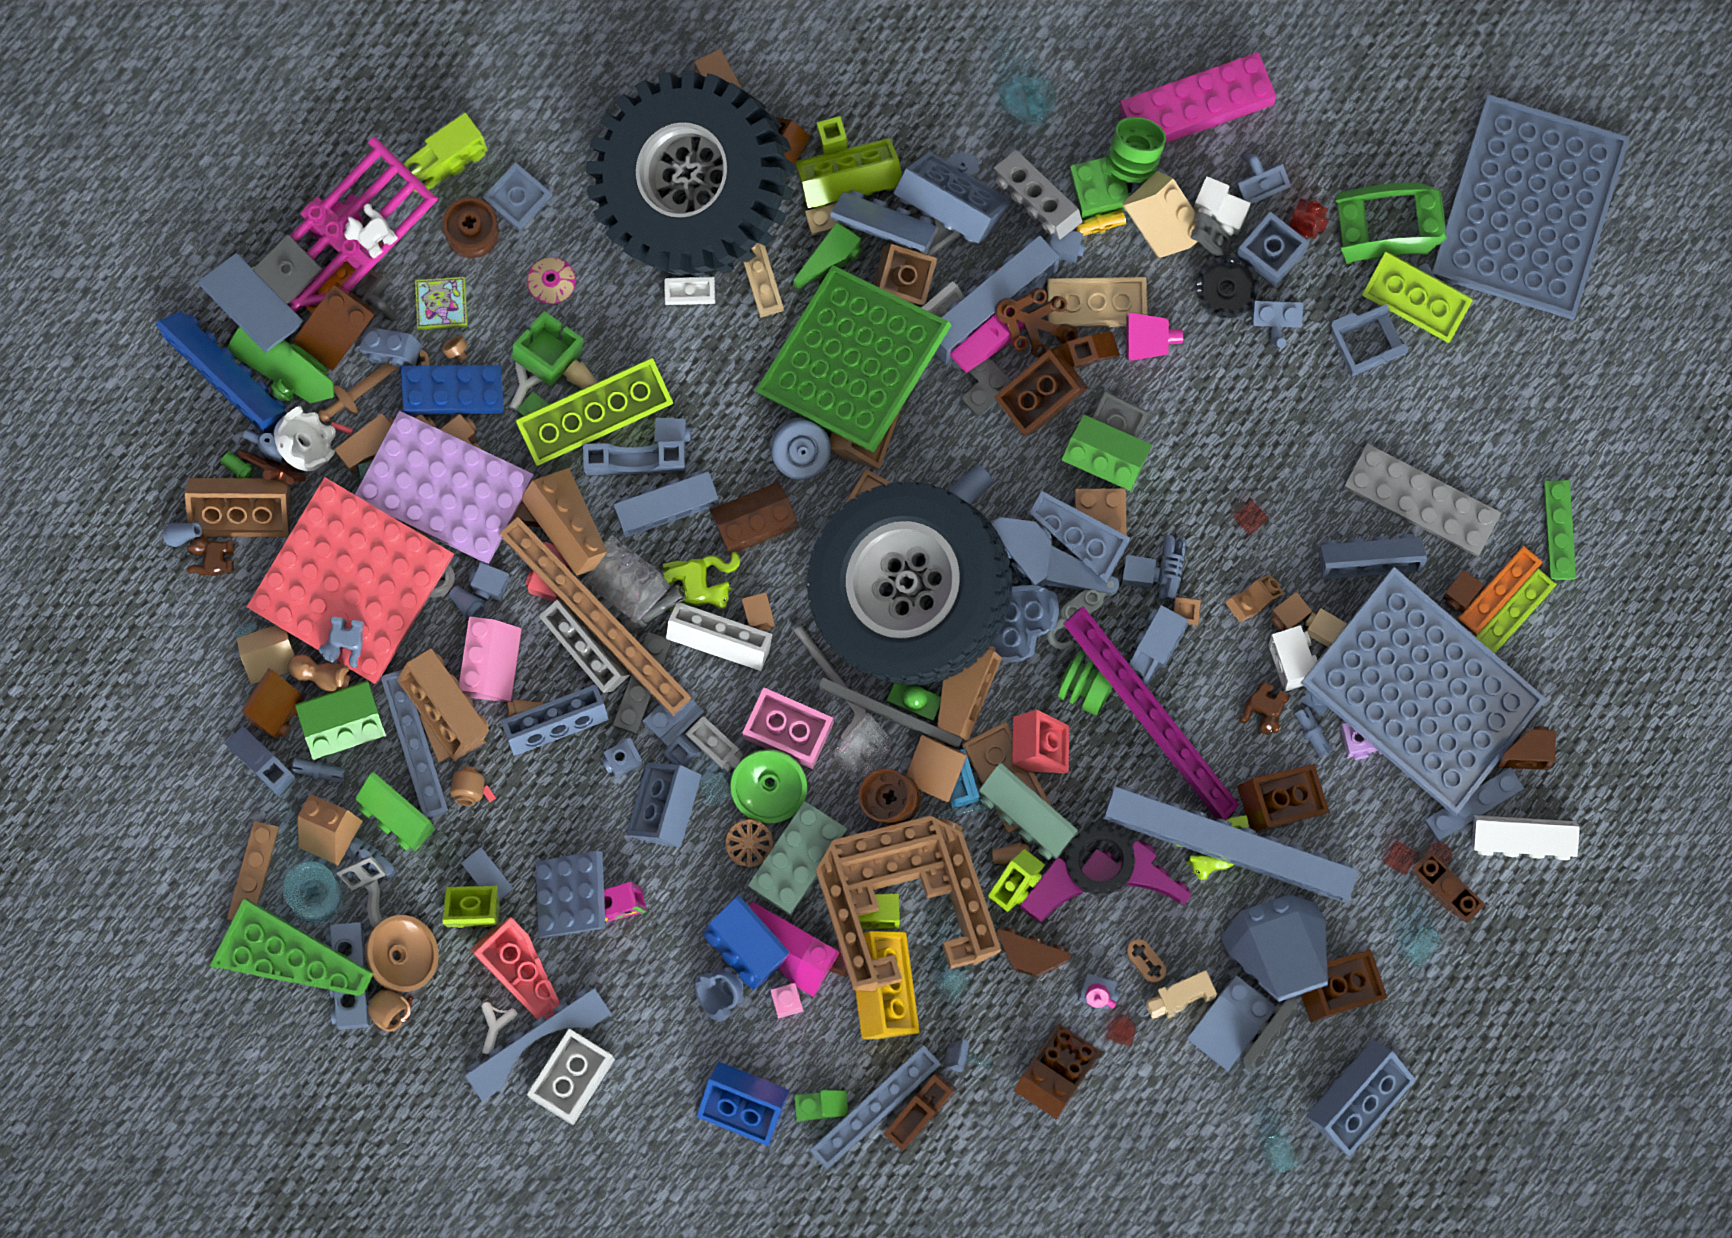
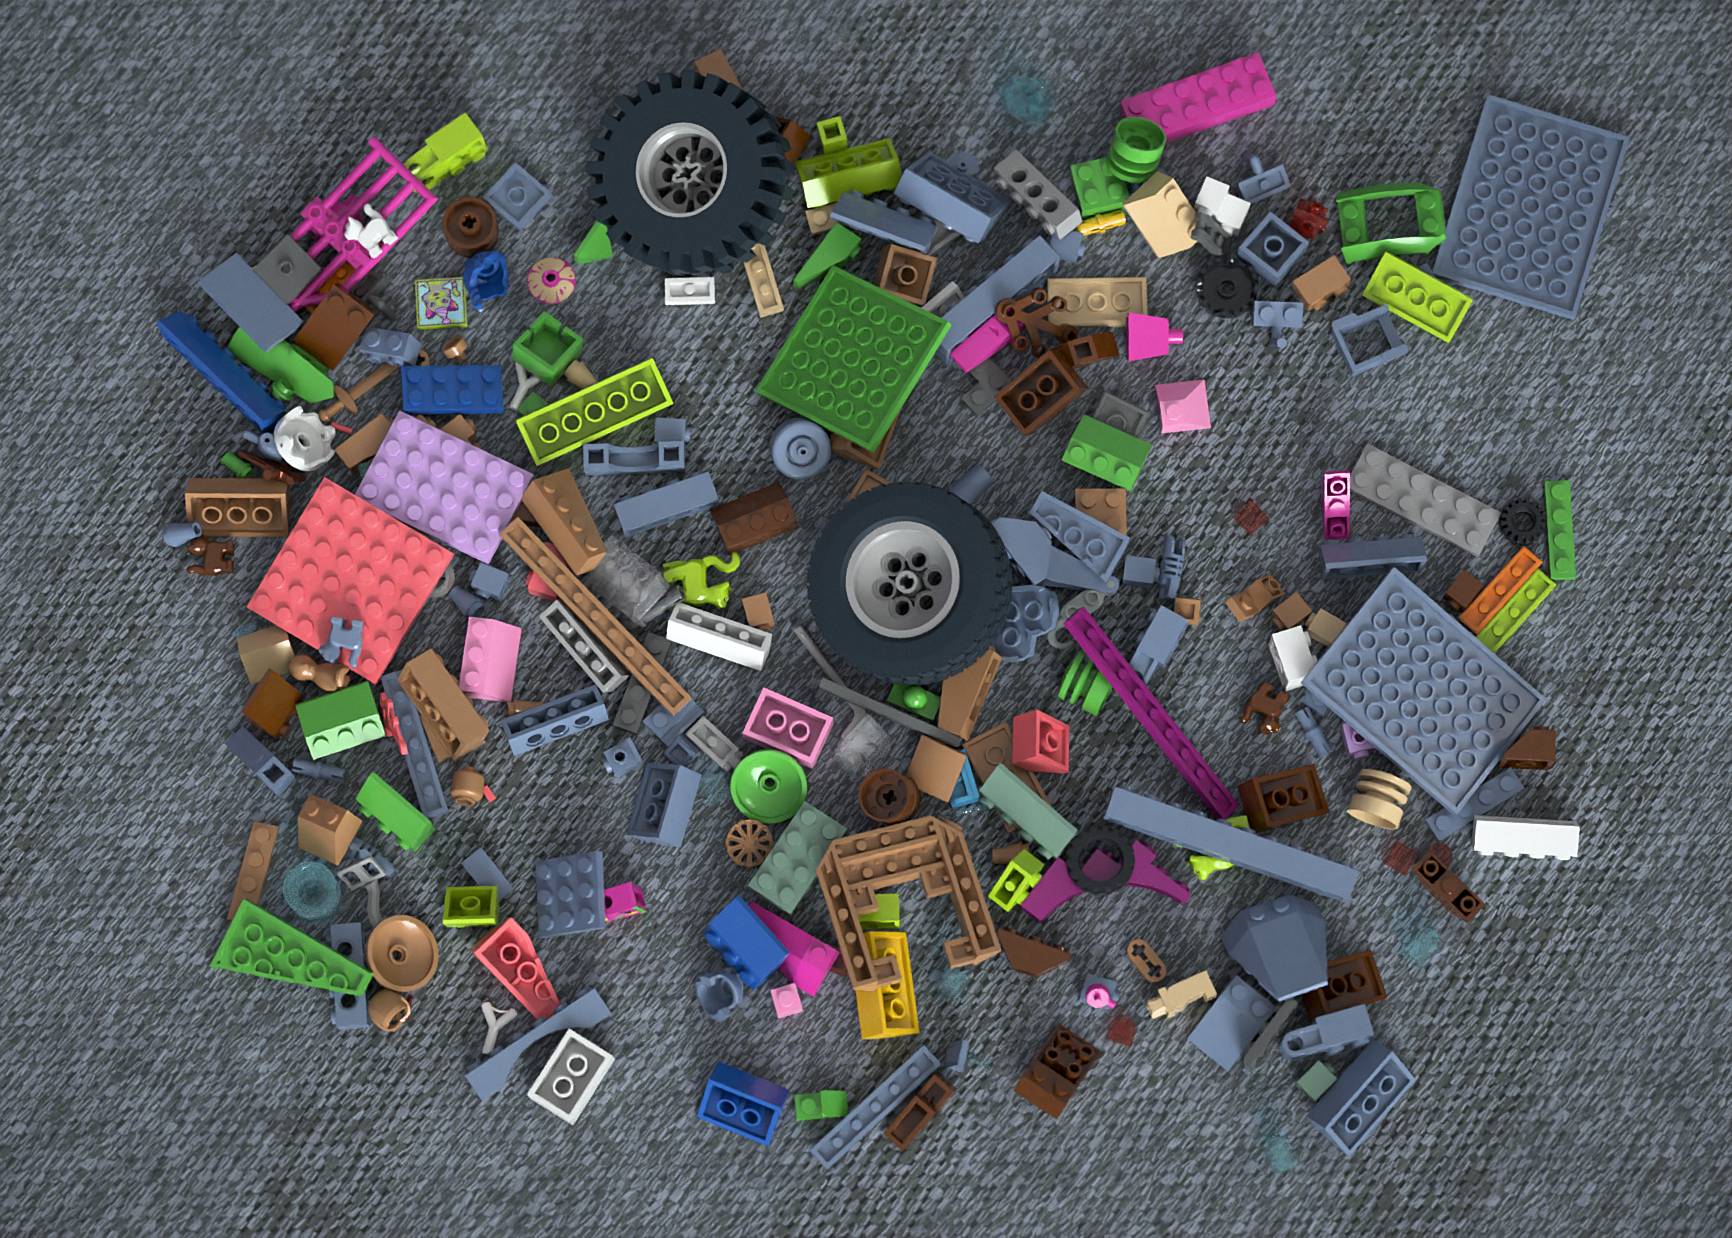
none -> coral piece [379,692,408,755]
none -> blue hair [462,250,509,312]
none -> bright green slope [574,221,613,265]
none -> bright pink slope [1155,379,1211,433]
none -> sand blue brick [1279,1004,1374,1062]
none -> medium nougat brick [1291,255,1351,312]
none -> sand green brick [1295,1060,1337,1103]
none -> dark pink slope [1321,470,1350,540]
none -> tan wheel [1347,769,1412,829]
none -> black tyre [1499,498,1546,546]

